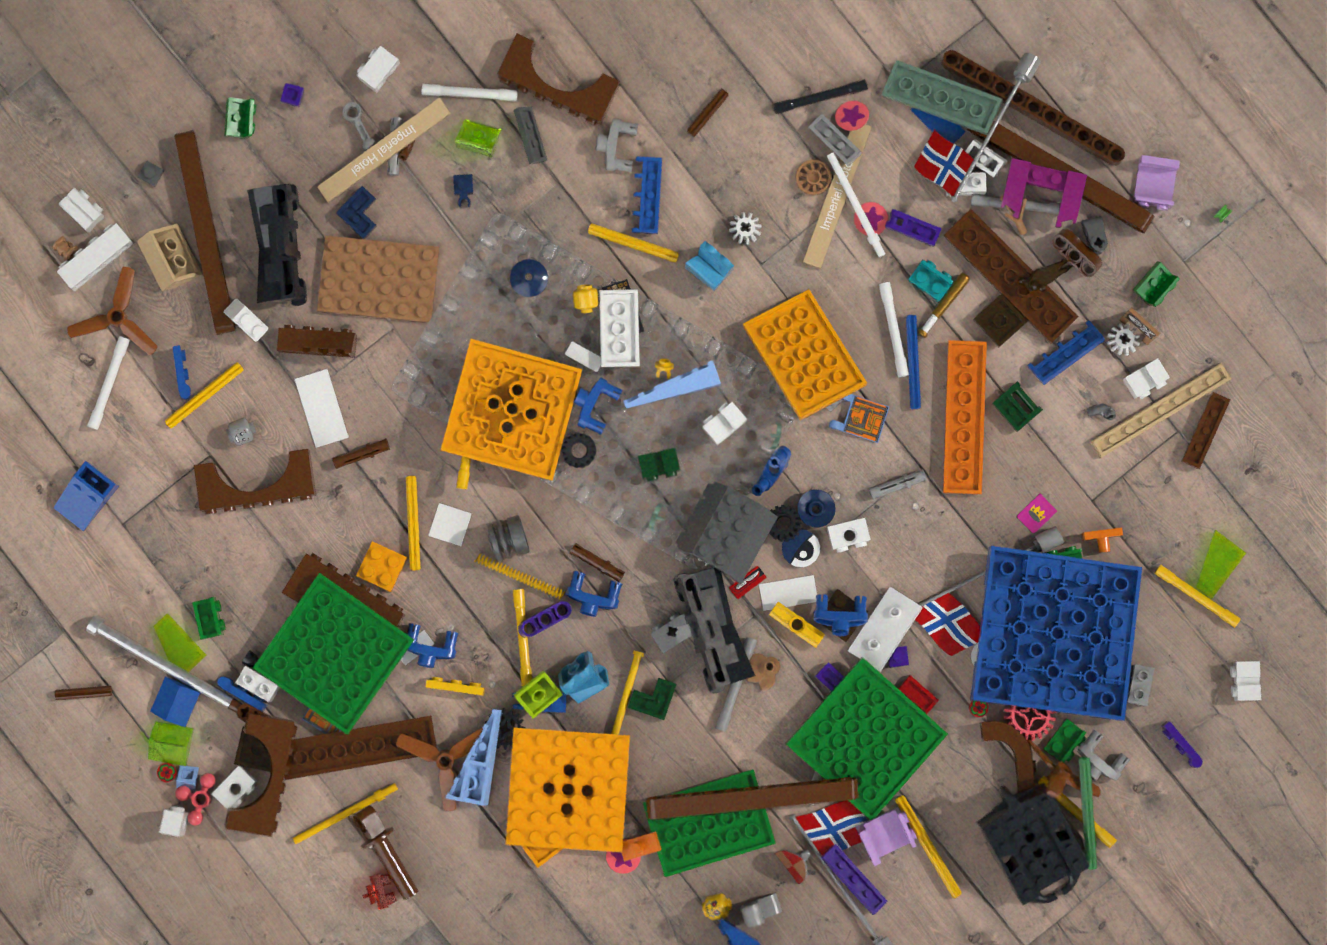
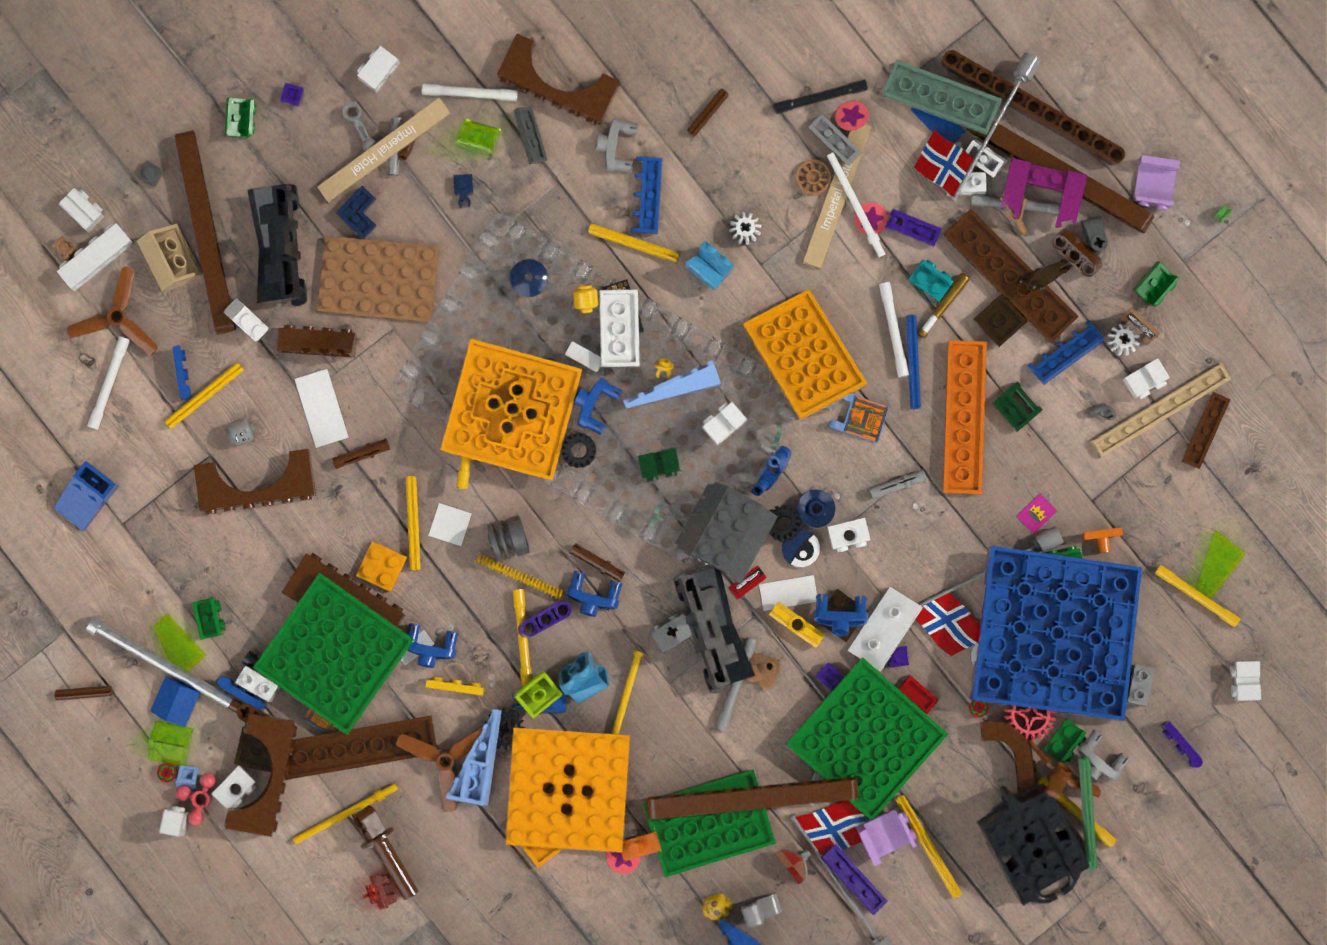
dark green plate [628,678,677,720] -> none

